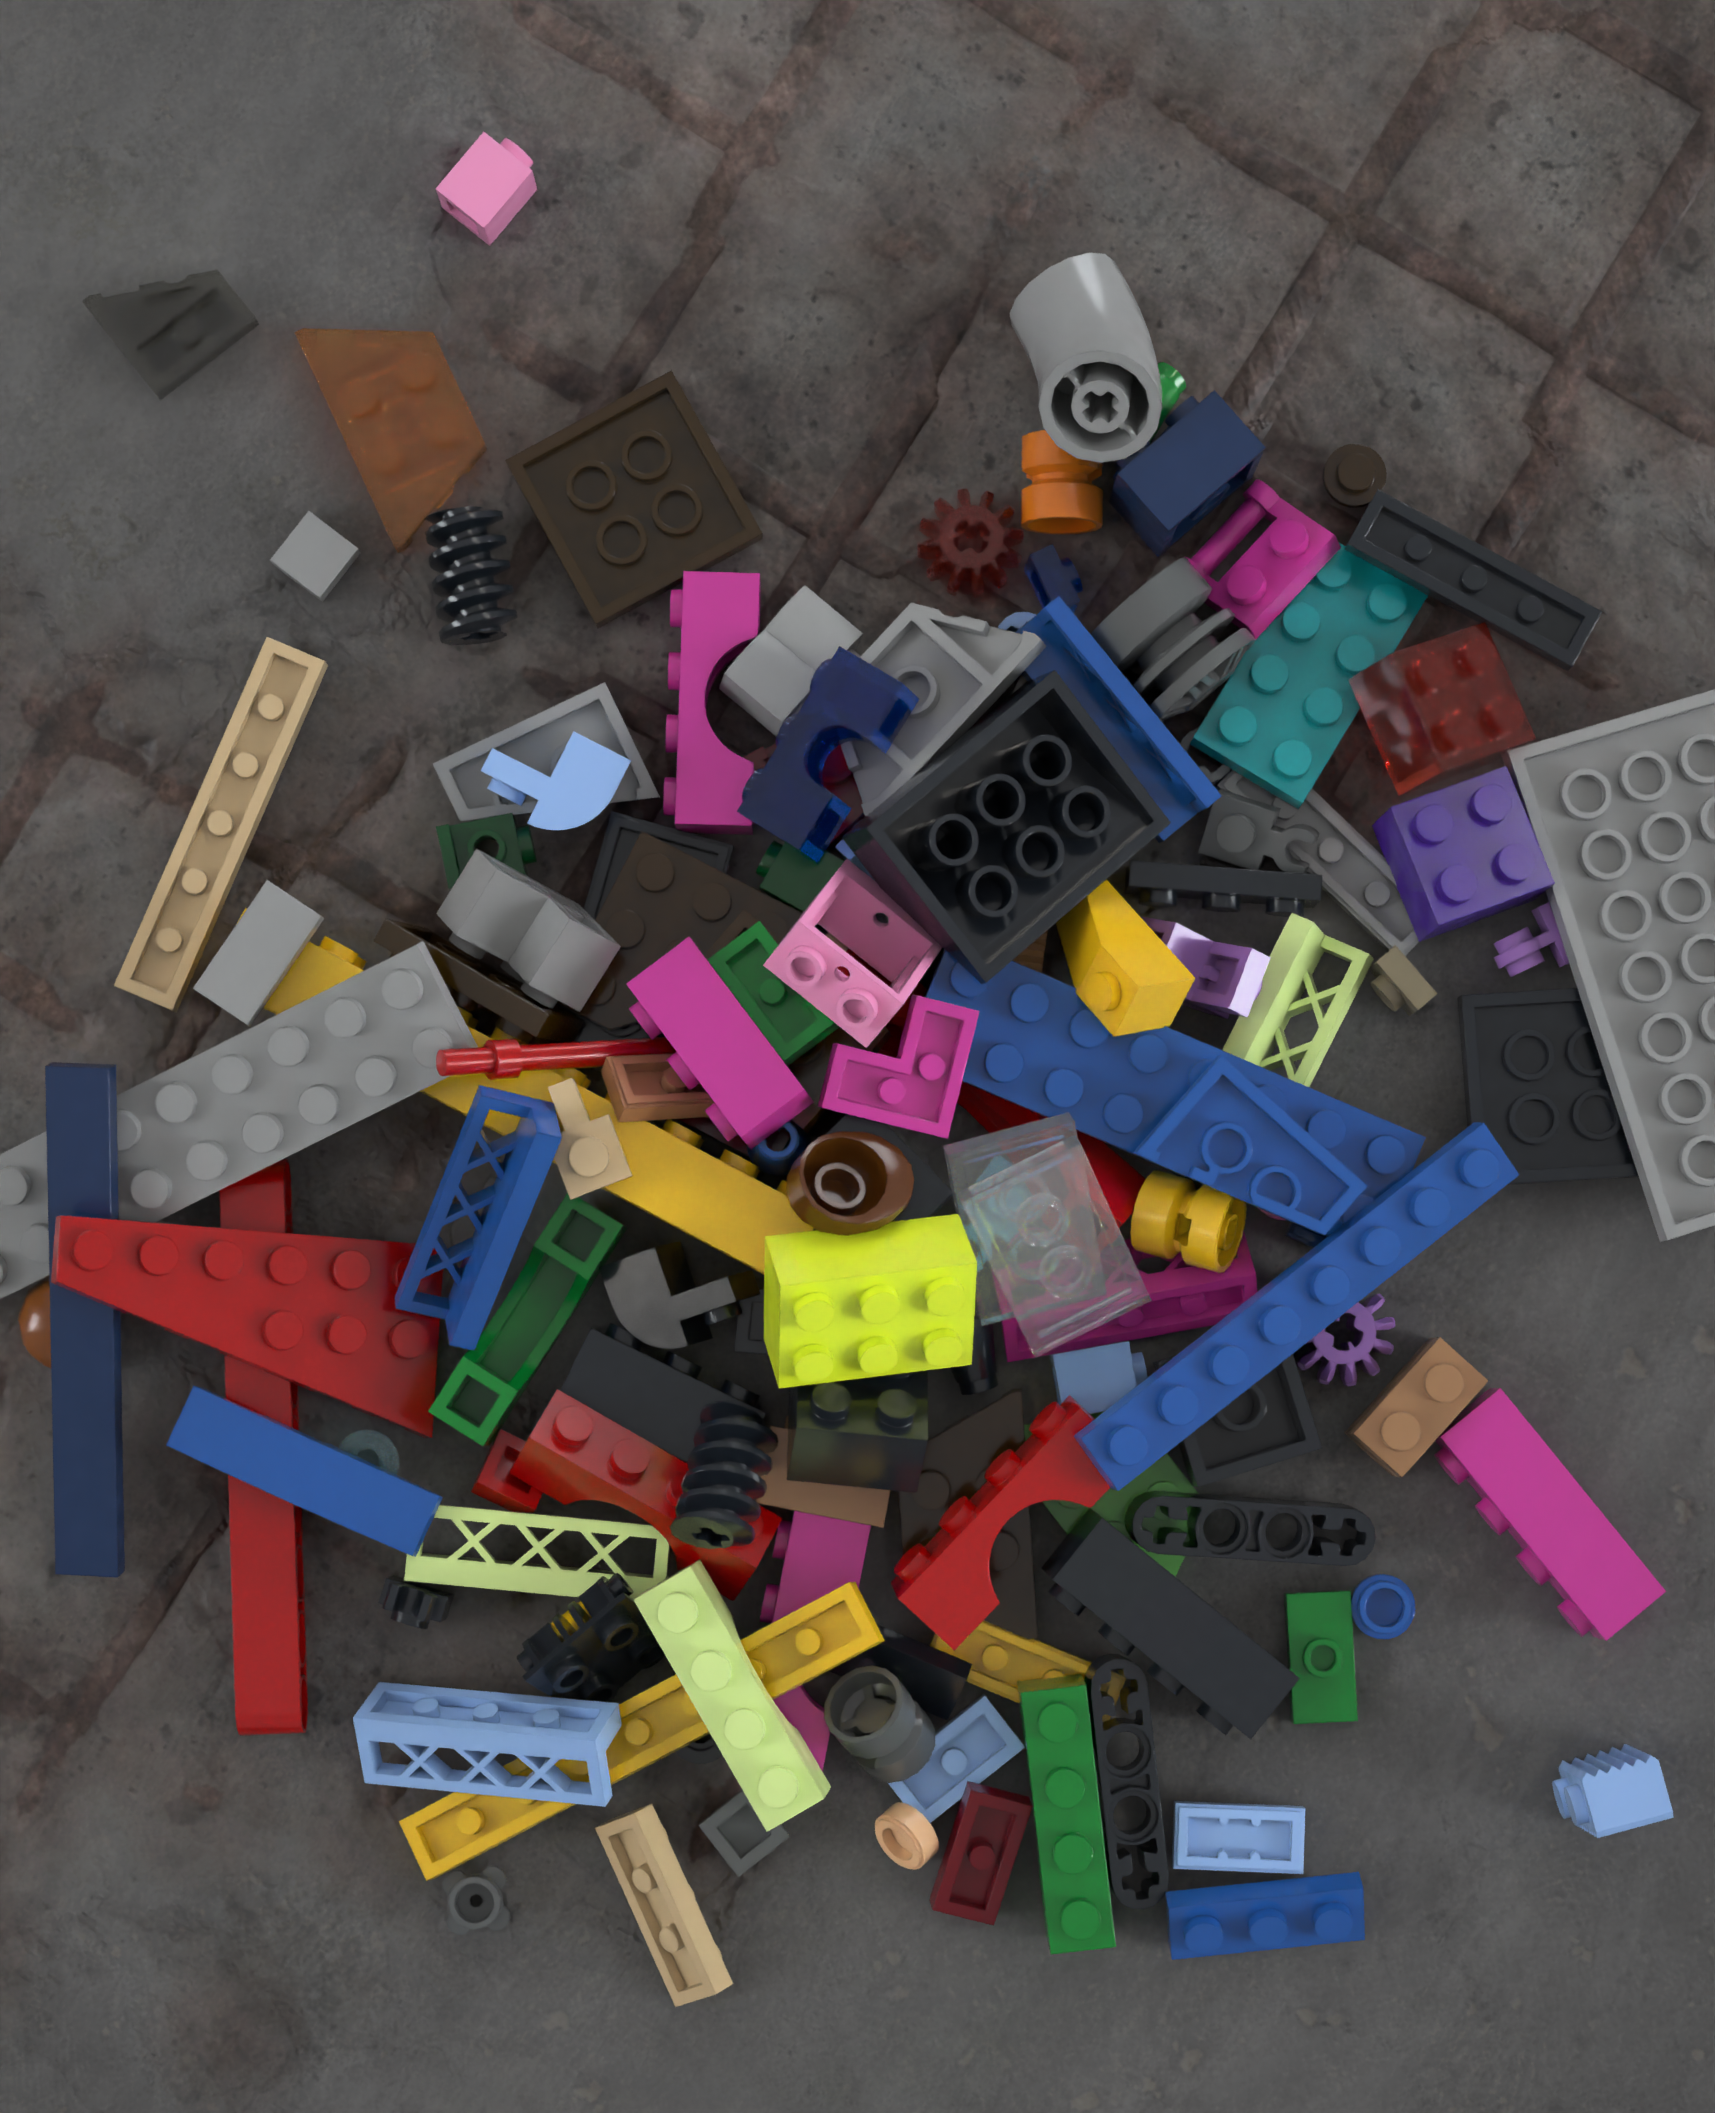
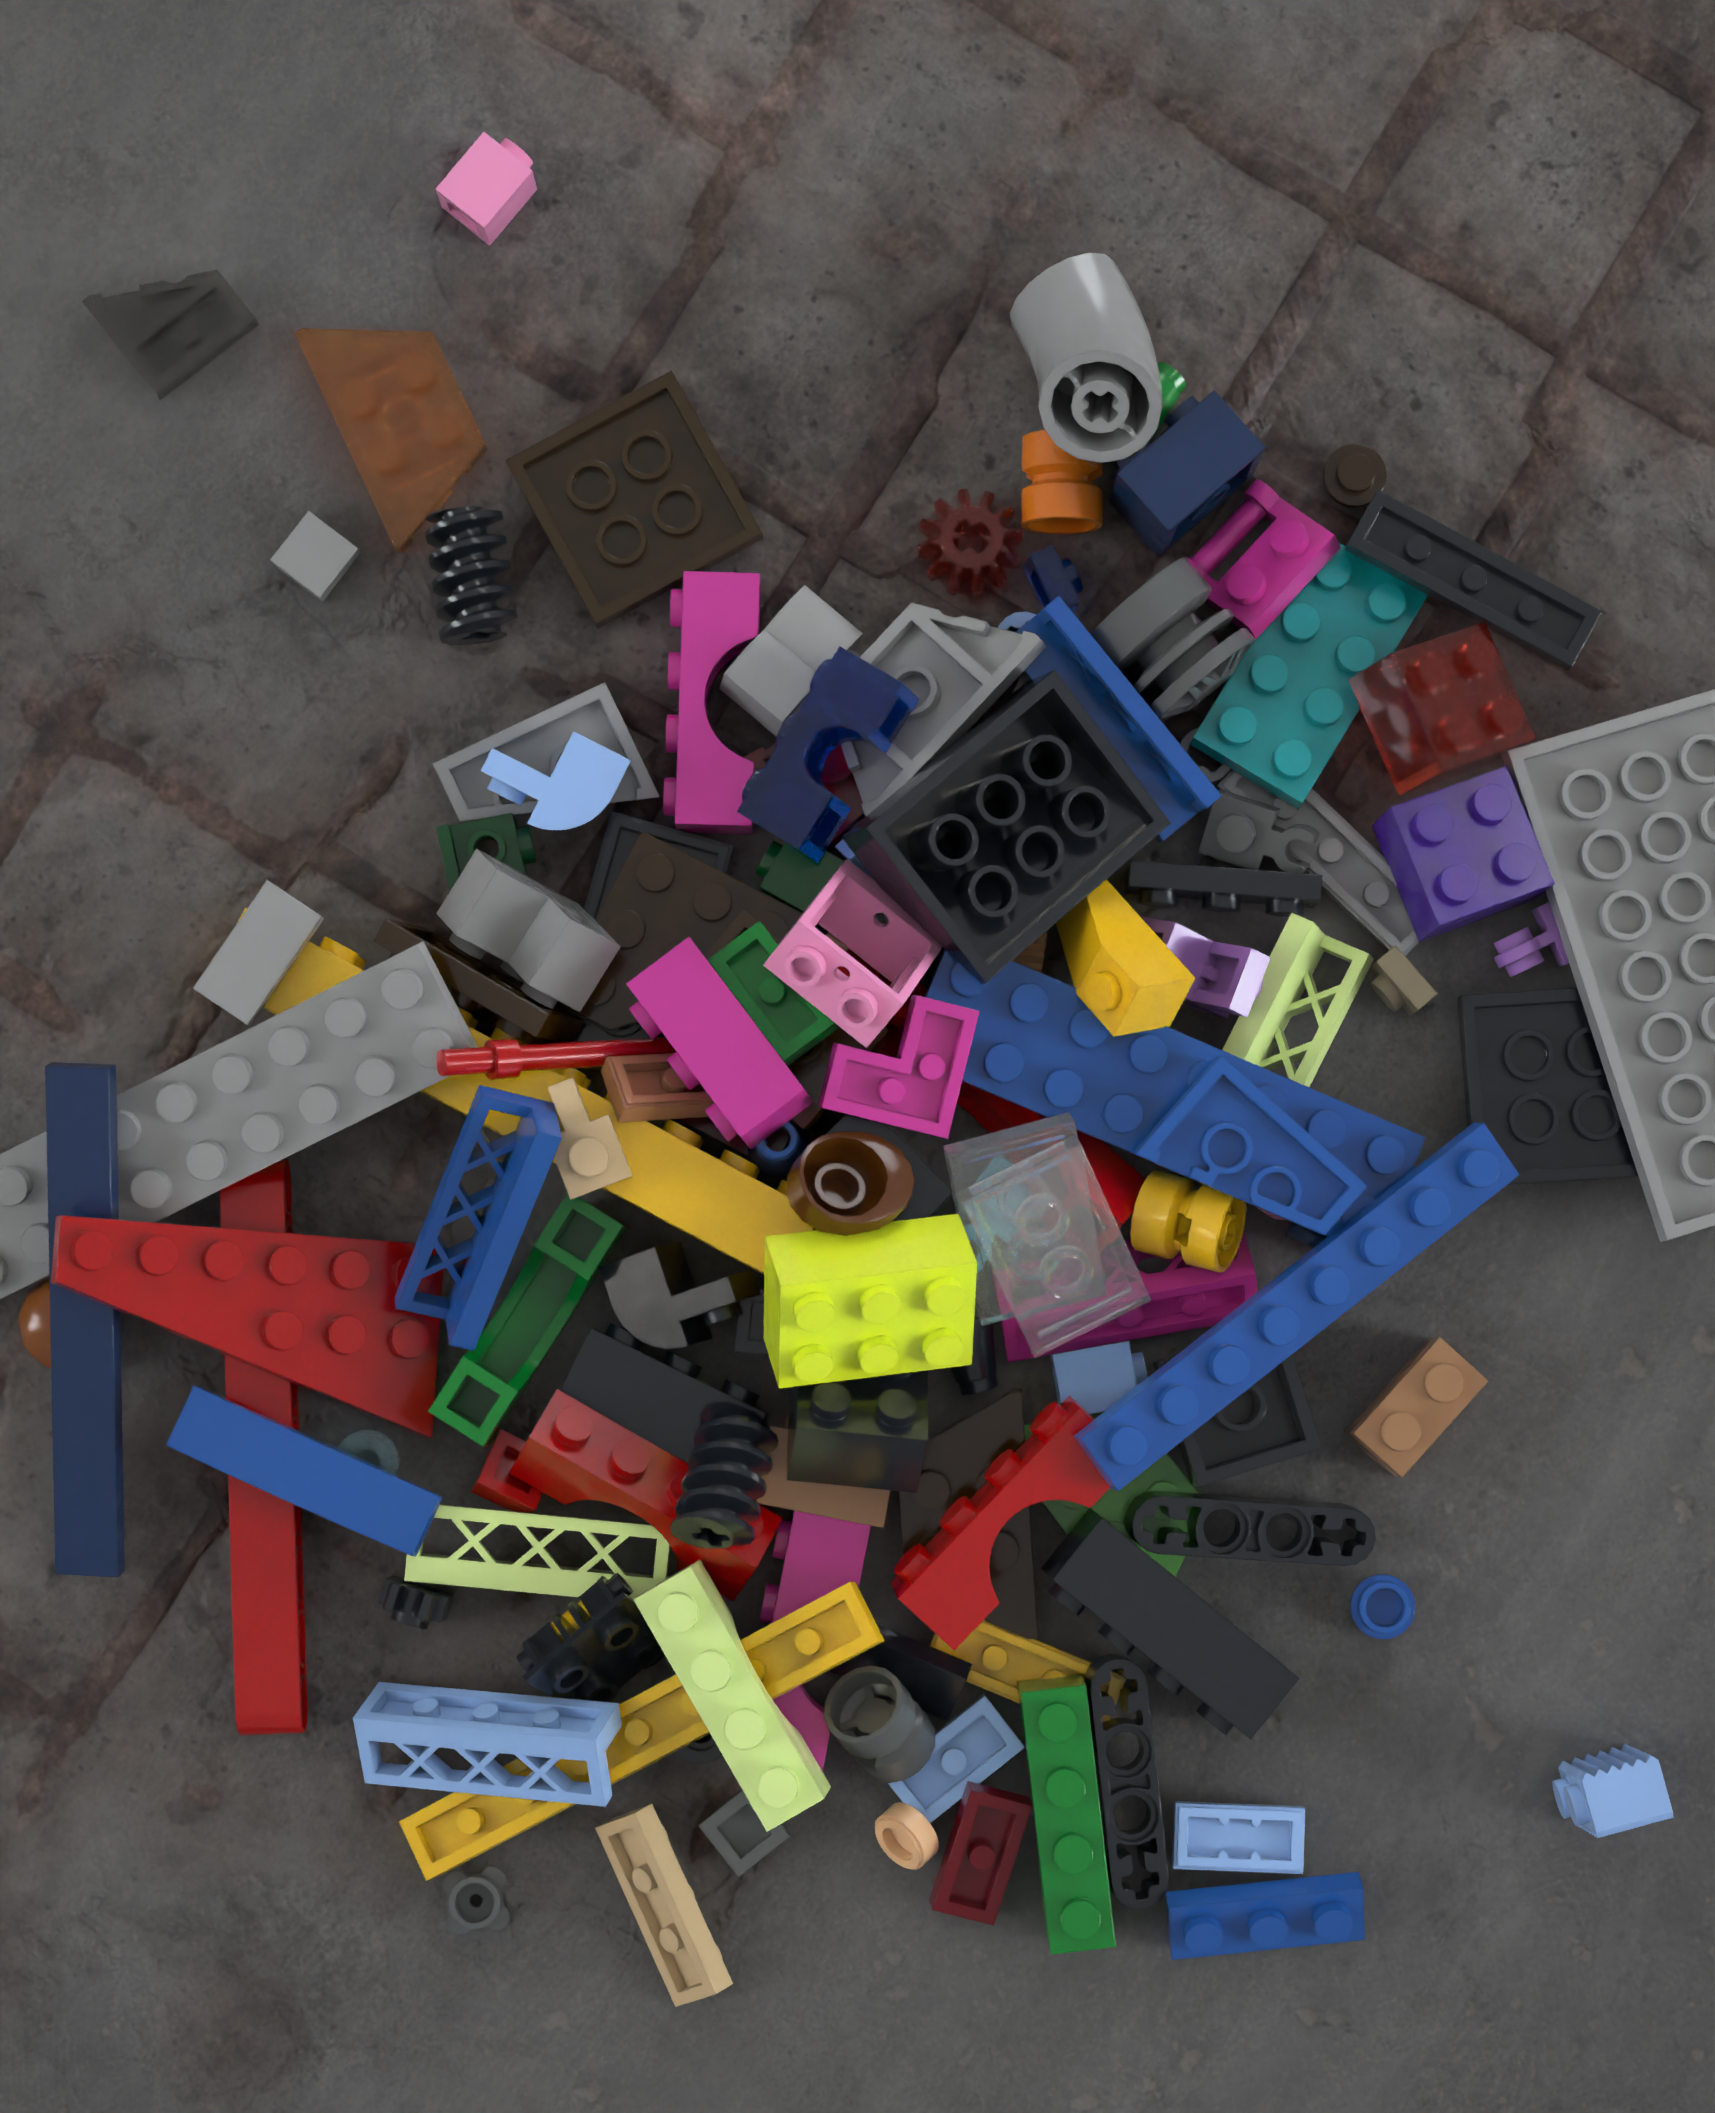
tan plate [114,637,328,1013] -> none
green plate [1284,1590,1358,1724] -> none
medium lavender gear [1296,1294,1395,1386] -> none
dark pink brick [1434,1388,1666,1641] -> none

